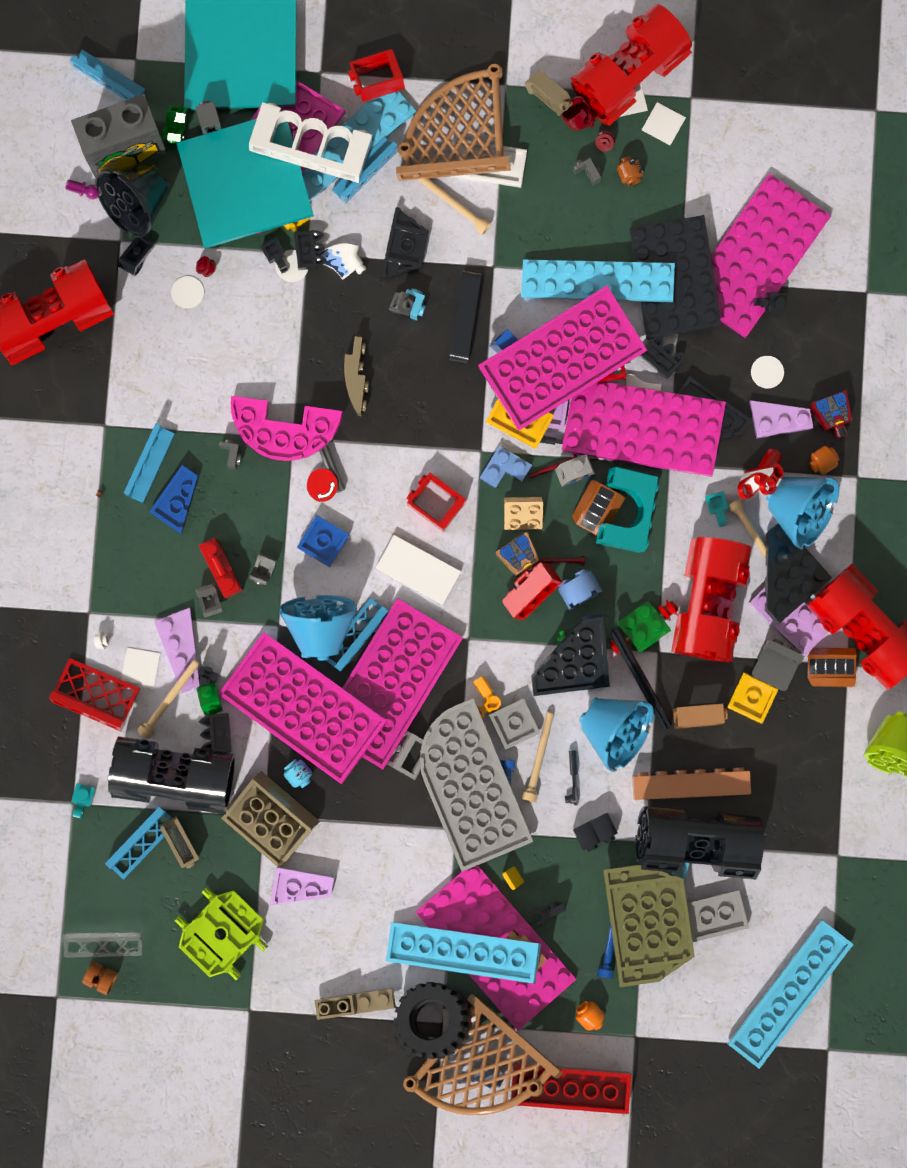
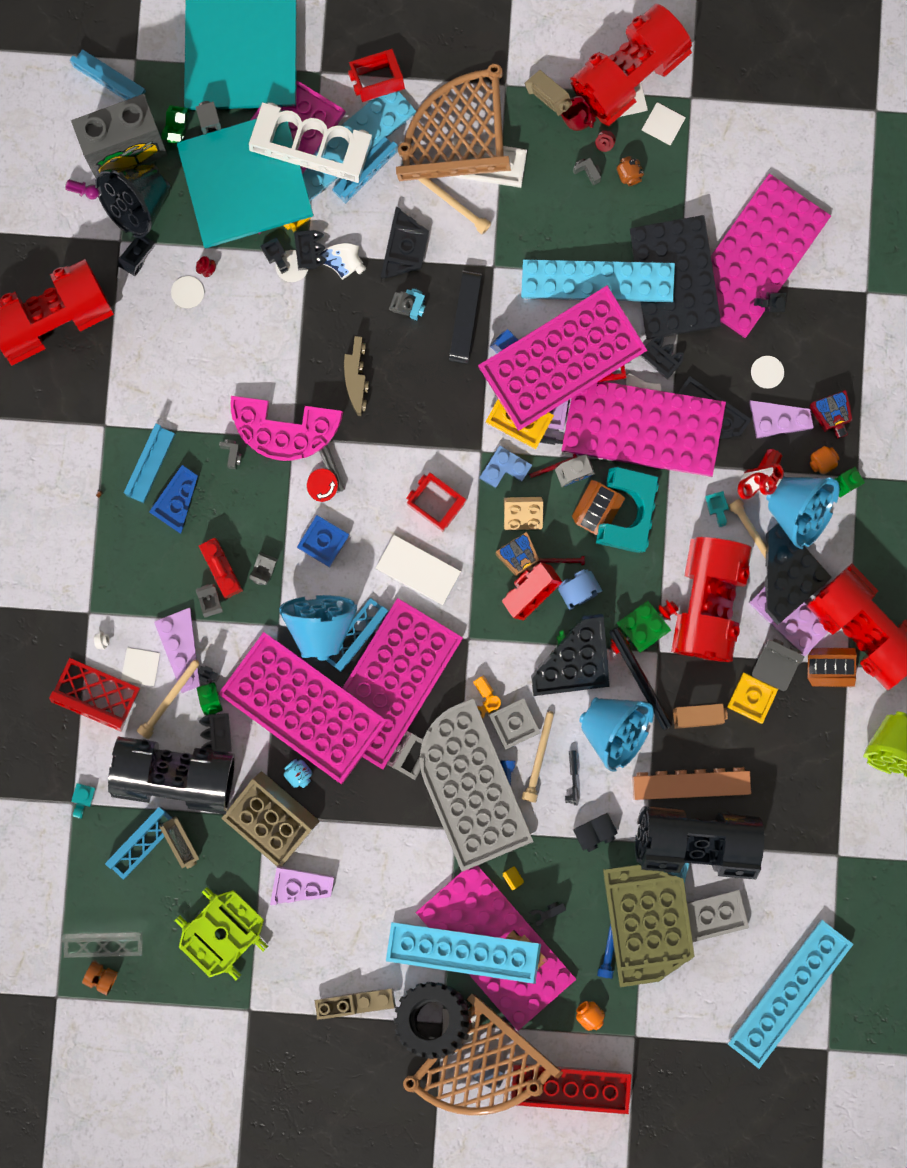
none -> green bracket [835,467,865,498]

